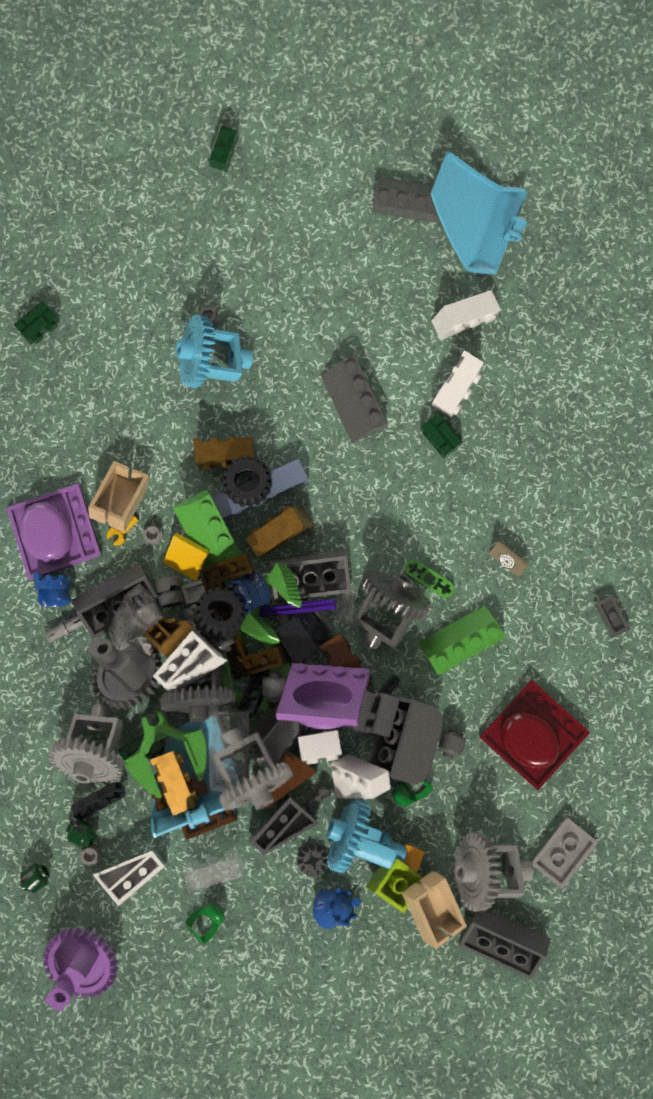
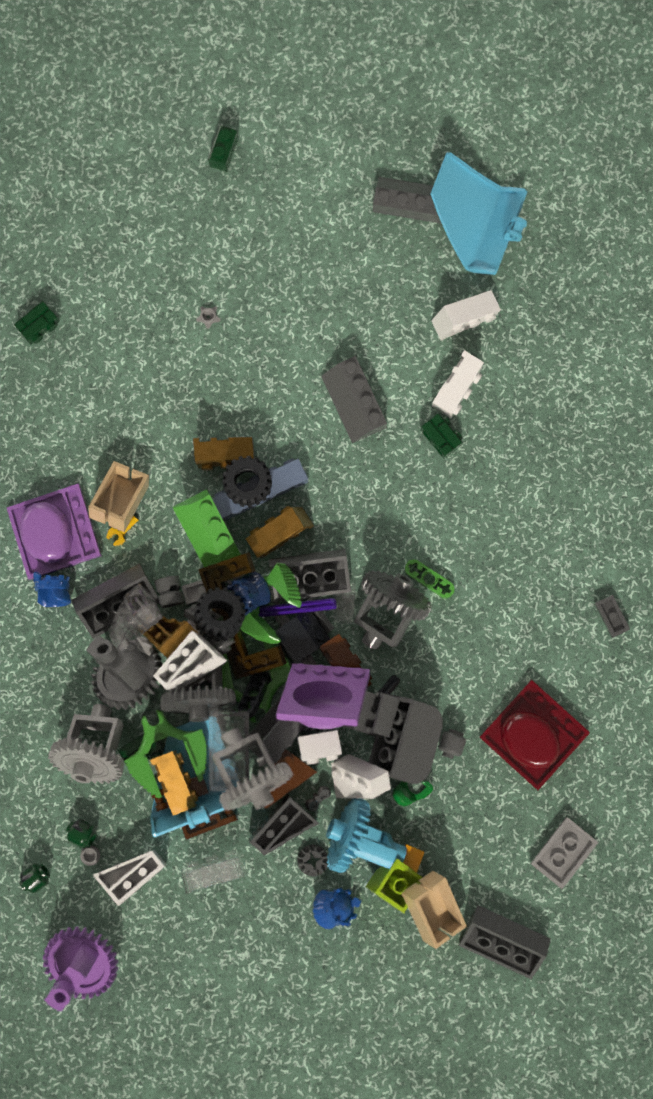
light grey pin [44,615,84,643] -> none
black beam [71,782,126,819] -> none
light grey plate [143,525,162,544] -> none
yellow tile [163,532,210,581] -> none
medium azure piece [175,314,253,388] -> none
green piece [185,903,225,943] -> none
dark grey head [262,672,287,702] -> none
bright green slope [418,605,506,676] -> none
light grey piece [452,833,533,911] -> none
dark tan slope [489,541,529,577] -> none

